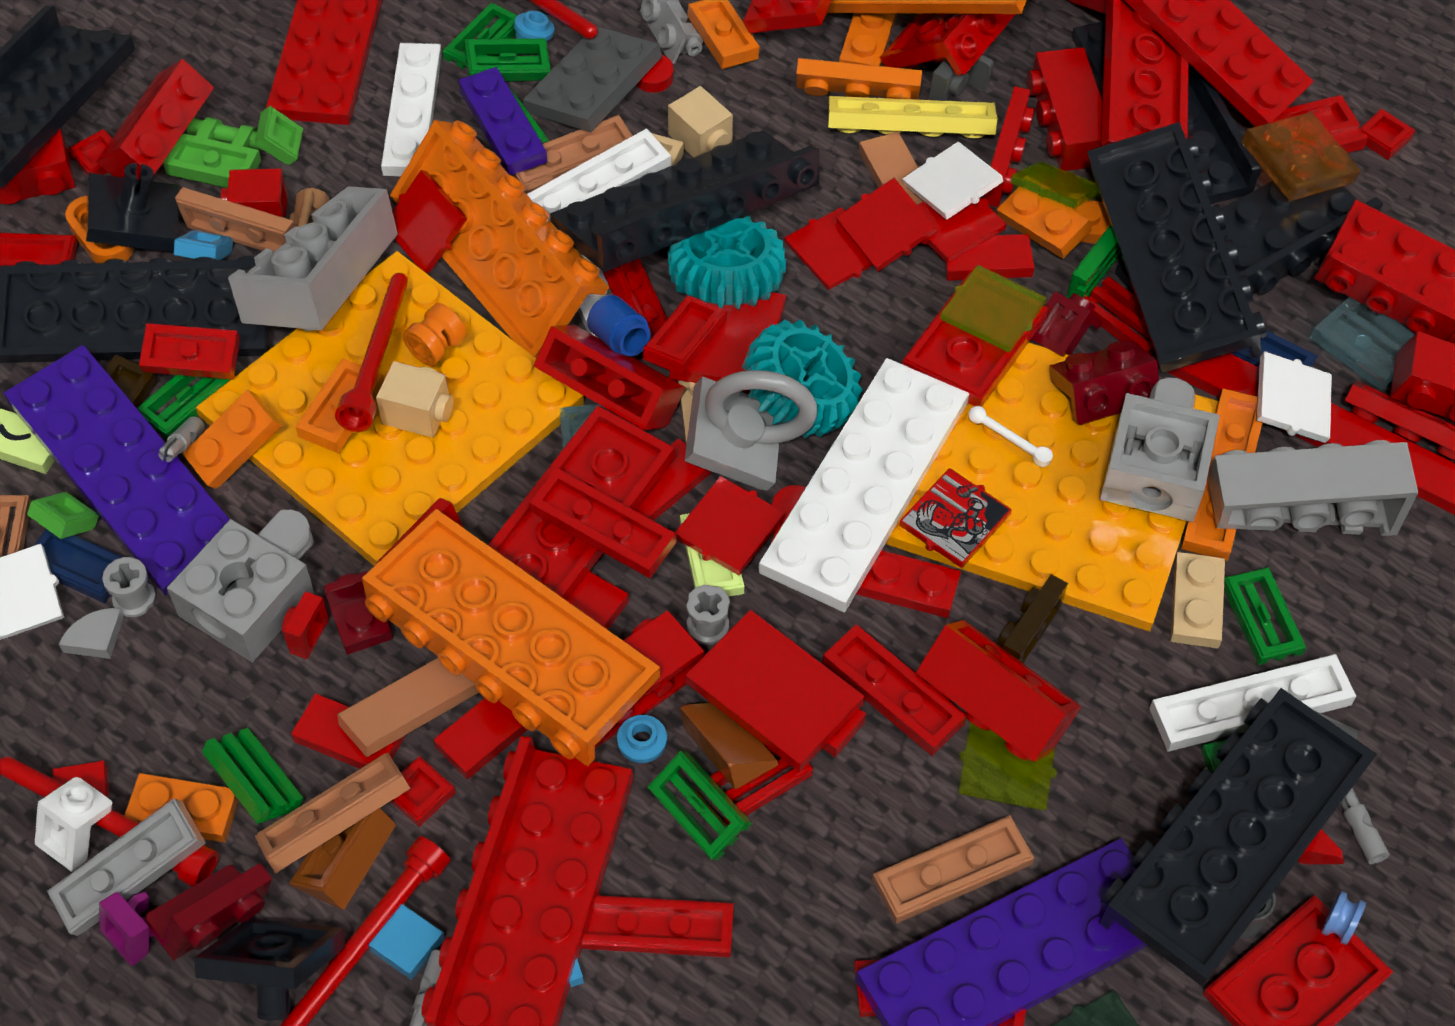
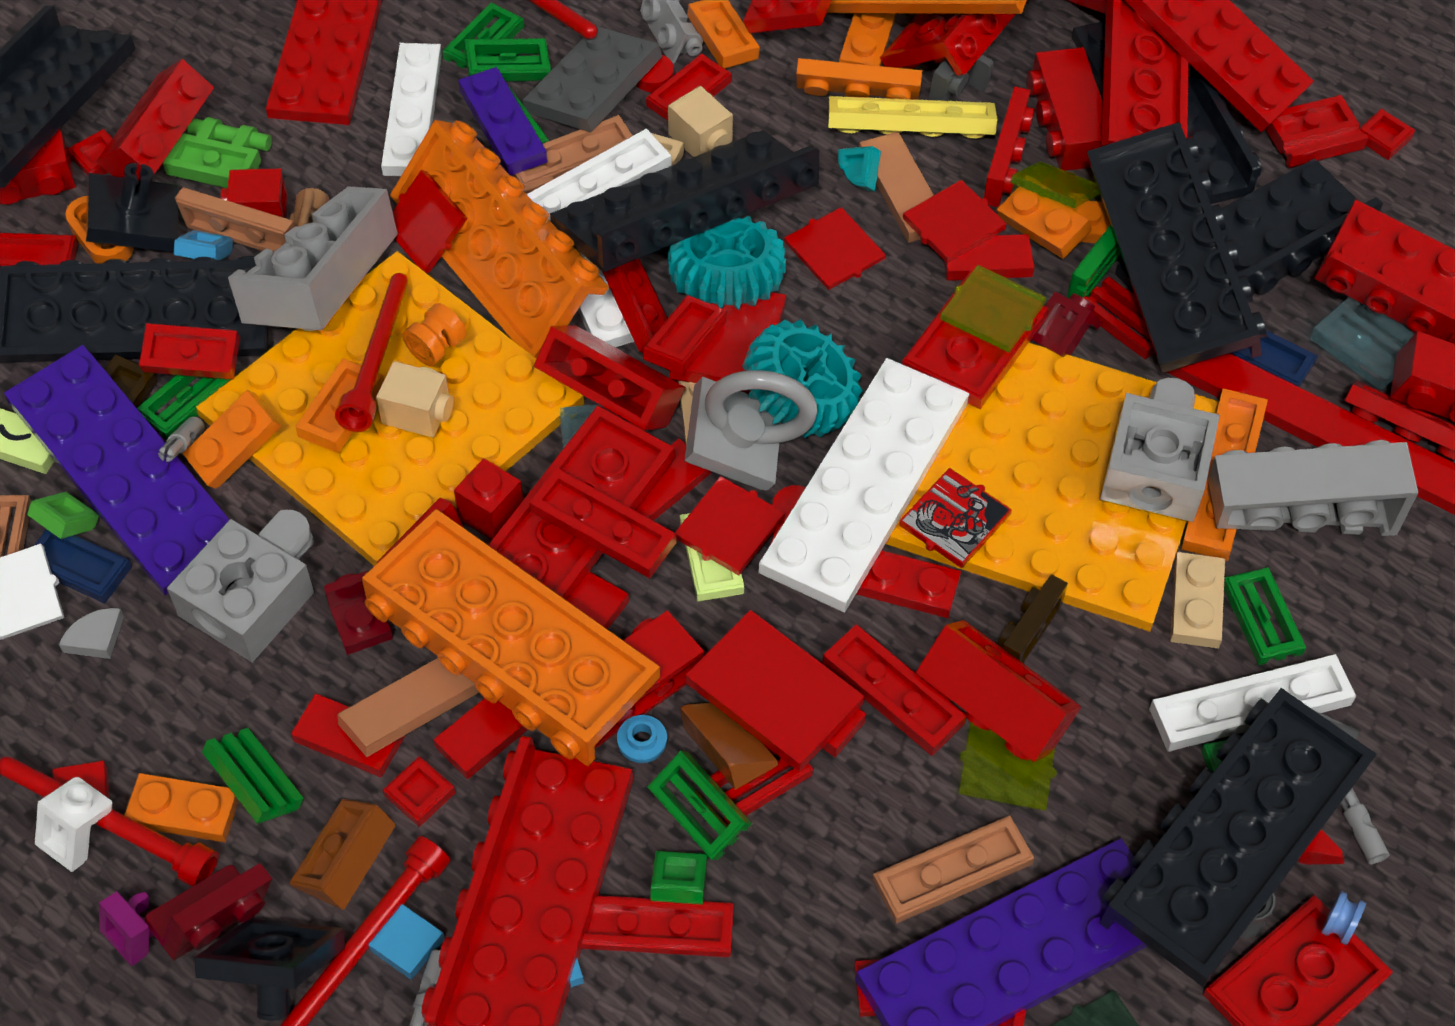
light grey tile [47,798,206,936] -> none
light grey bush [102,557,156,617] -> none
bright green tile [254,106,303,164] -> none
nougat tile [255,753,410,873] -> none
red plate [282,591,329,660] -> none
dark azure plate [514,11,555,43] -> none
blue brick [587,295,651,356] -> none
light grey bush [687,585,730,645] -> none
red piece [836,177,937,272] -> none
white piece [902,142,1004,220] -> none
white hinge [969,406,1053,467] -> none
dark red bracket [1050,341,1159,425] -> none
clear orange plate [1241,112,1361,201] -> none
white piece [1257,351,1332,443] -> none
none -> red brick [454,458,523,540]
none -> red tile [646,53,732,121]
none -> green tile [651,851,707,905]
none -> teal tile [838,146,881,191]

